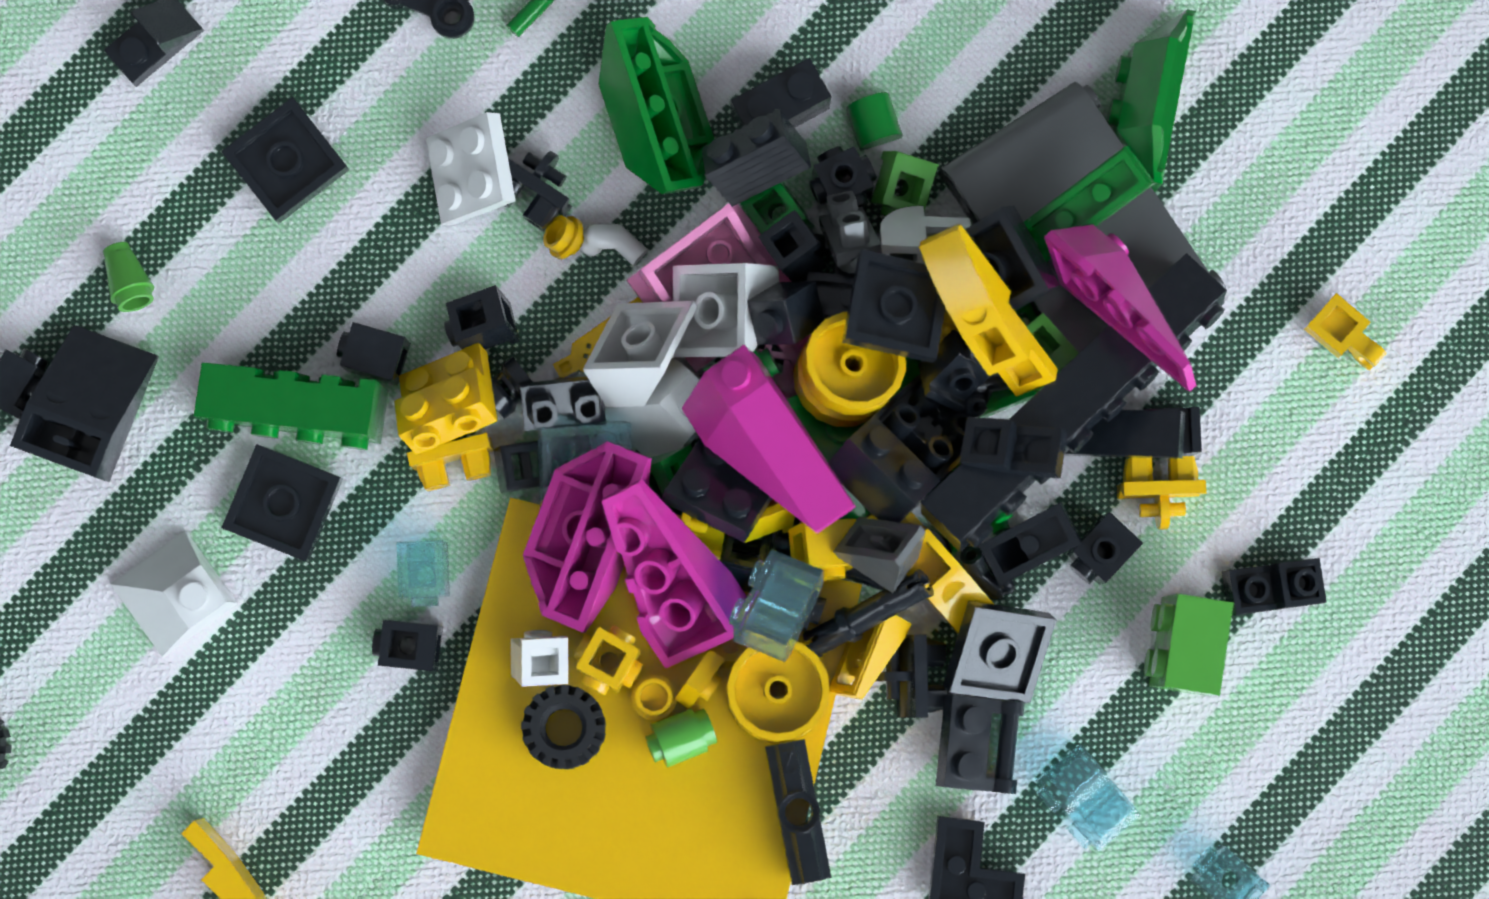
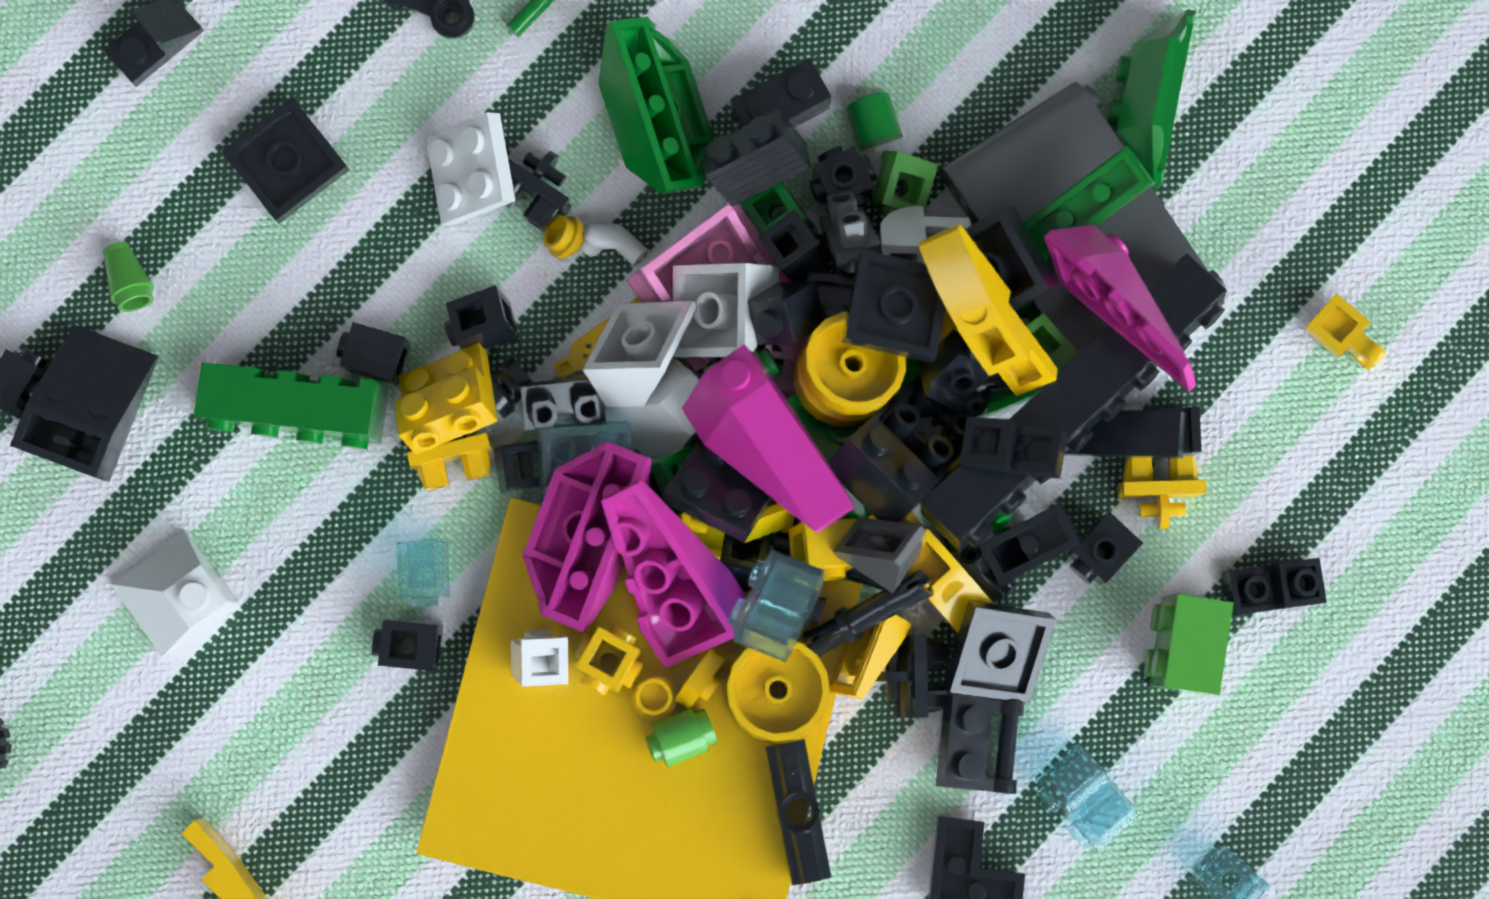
black plate [221,444,343,563] -> none
black tyre [521,685,606,770] -> none

